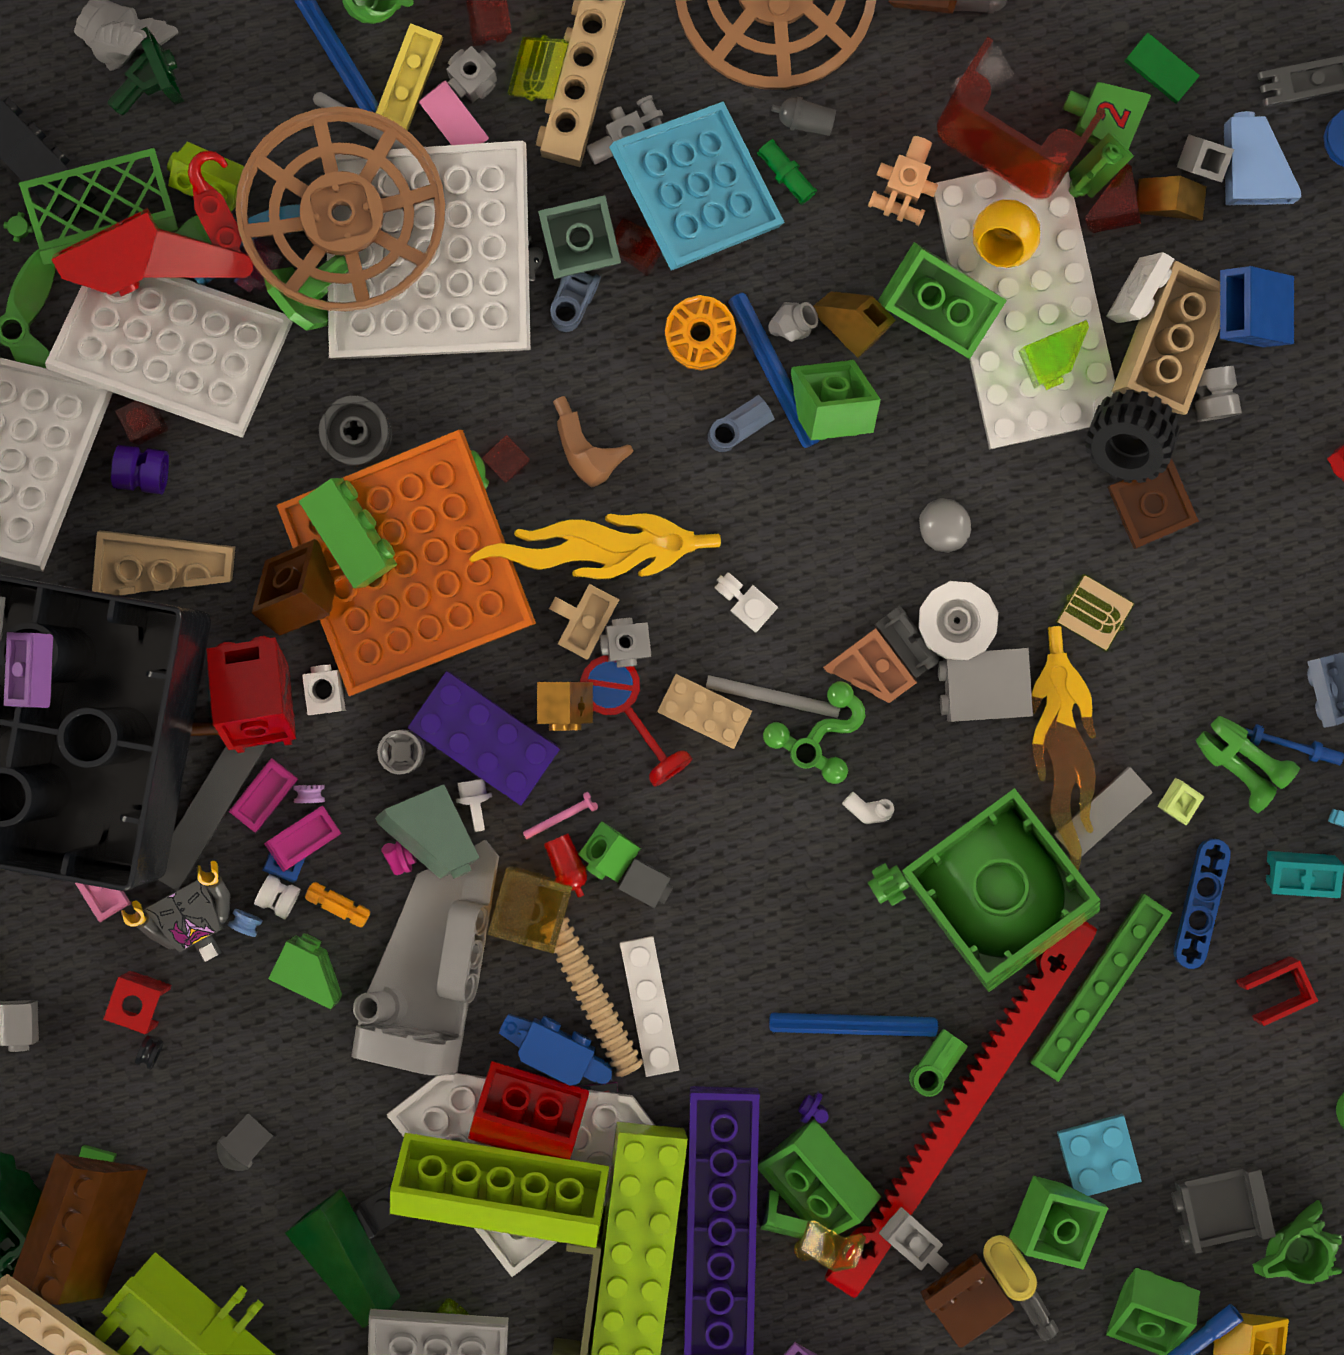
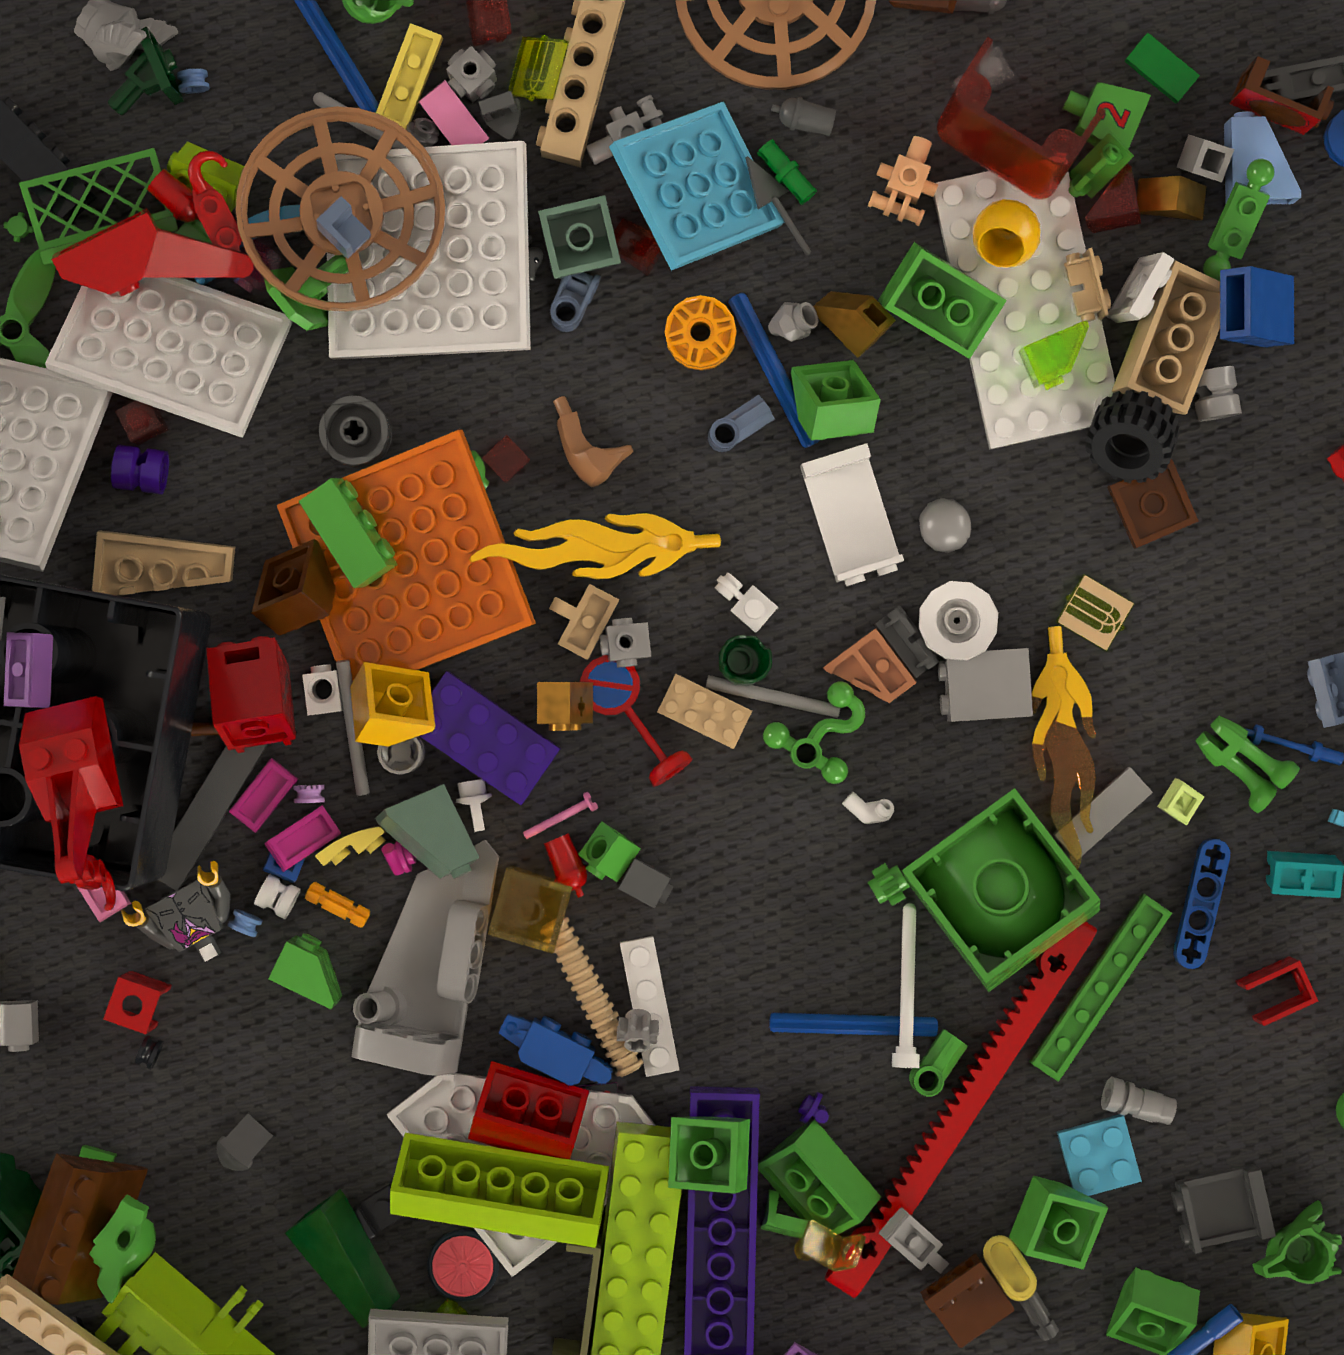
none -> red slope [19,696,123,911]
none -> bright green piece [89,1194,156,1304]
none -> red piece [147,169,201,223]
none -> medium blue bush [177,69,210,94]
none -> light yellow slope [315,826,386,866]
none -> sand blue panel [316,196,371,259]
none -> light grey bar [336,660,370,796]
none -> yellow slope [350,662,435,746]
none -> flat silver plate [406,118,440,147]
none -> coral wheel [427,1229,499,1302]
none -> dark grey tile [479,91,521,141]
none -> light grey gear [617,1009,659,1052]
none -> bright green slope [668,1117,750,1194]
none -> dark green hair [718,635,772,686]
none -> dark grey piece [745,156,811,255]
none -> white panel [800,443,904,586]
none -> white piece [892,903,920,1068]
none -> tan hinge [1064,248,1111,323]
none -> light grey axle [1101,1076,1177,1125]
none -> bright green plate [1203,158,1275,281]
none -> reddish brown panel [1229,56,1334,135]

